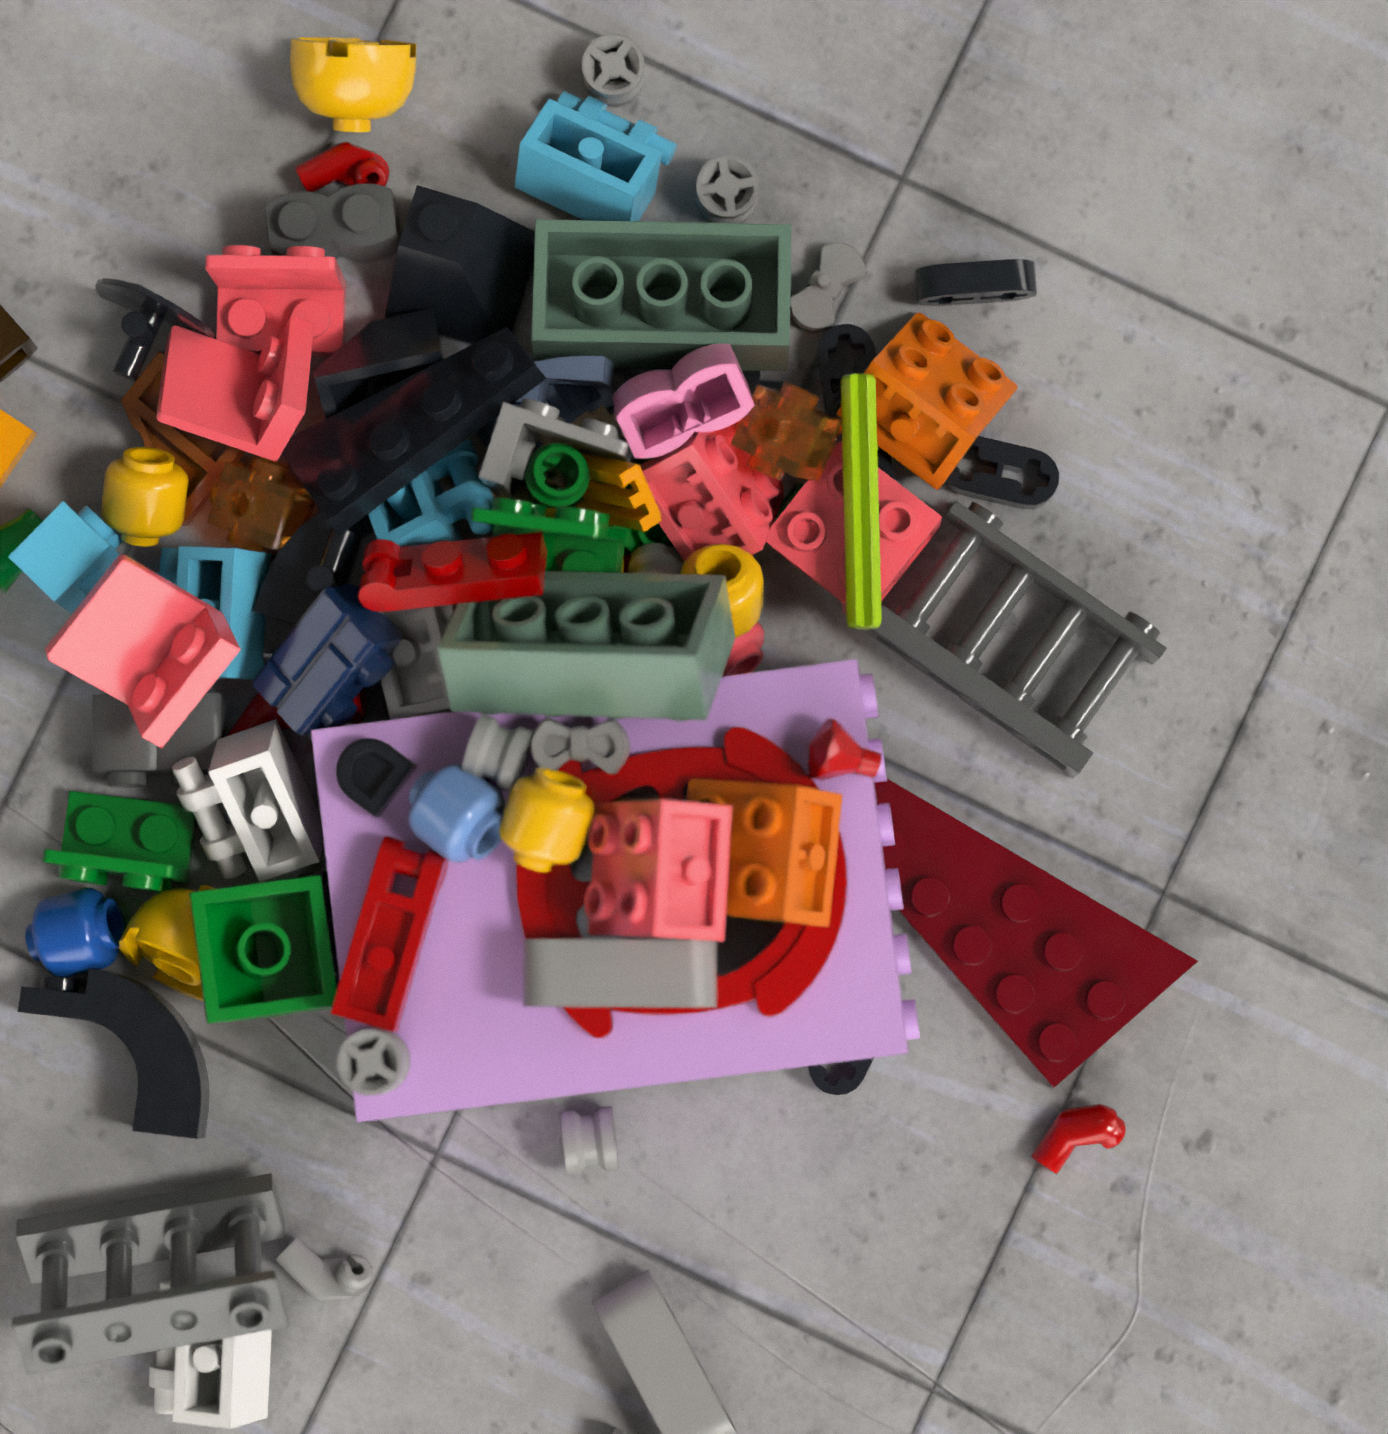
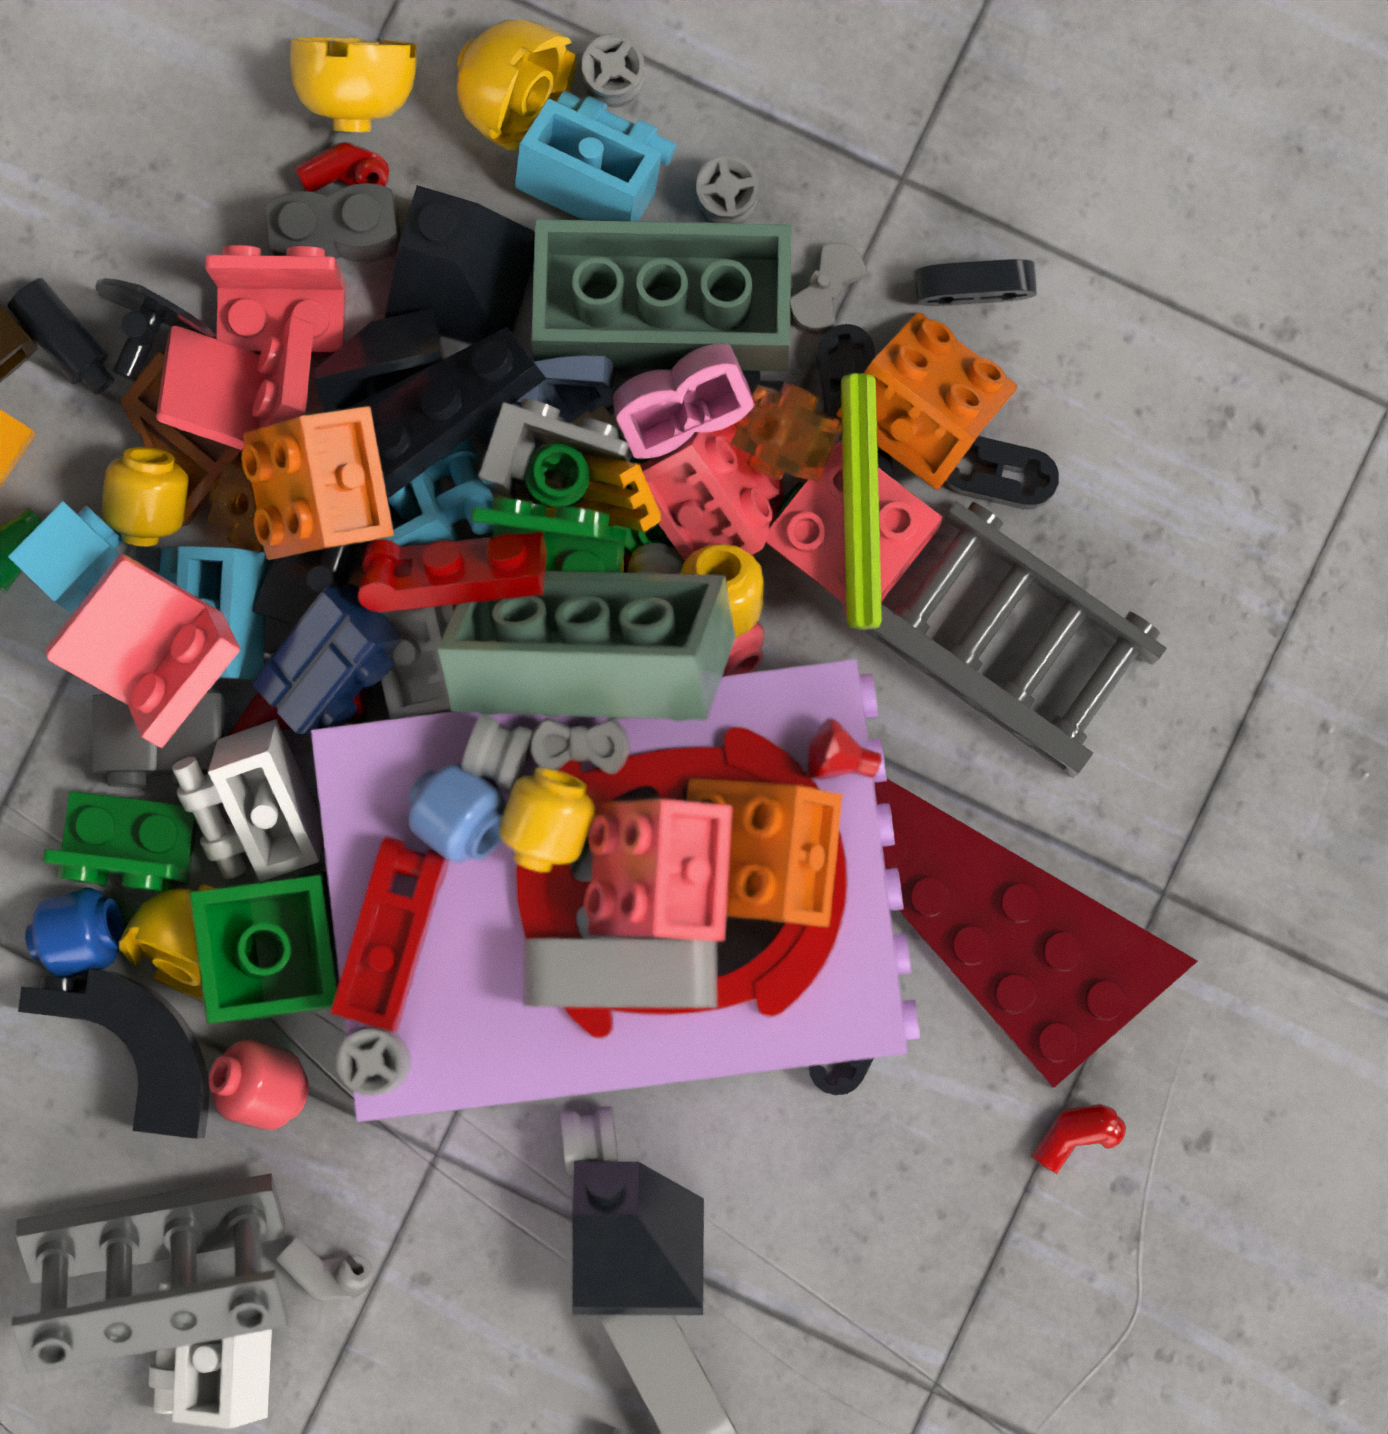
black tile [336,738,418,819] -> none
none -> black cylinder [7,278,115,395]
none -> coral head [208,1040,309,1130]
none -> orange bracket [242,406,394,560]
none -> yellow cylinder [456,19,577,151]
none -> black slope [572,1161,704,1315]

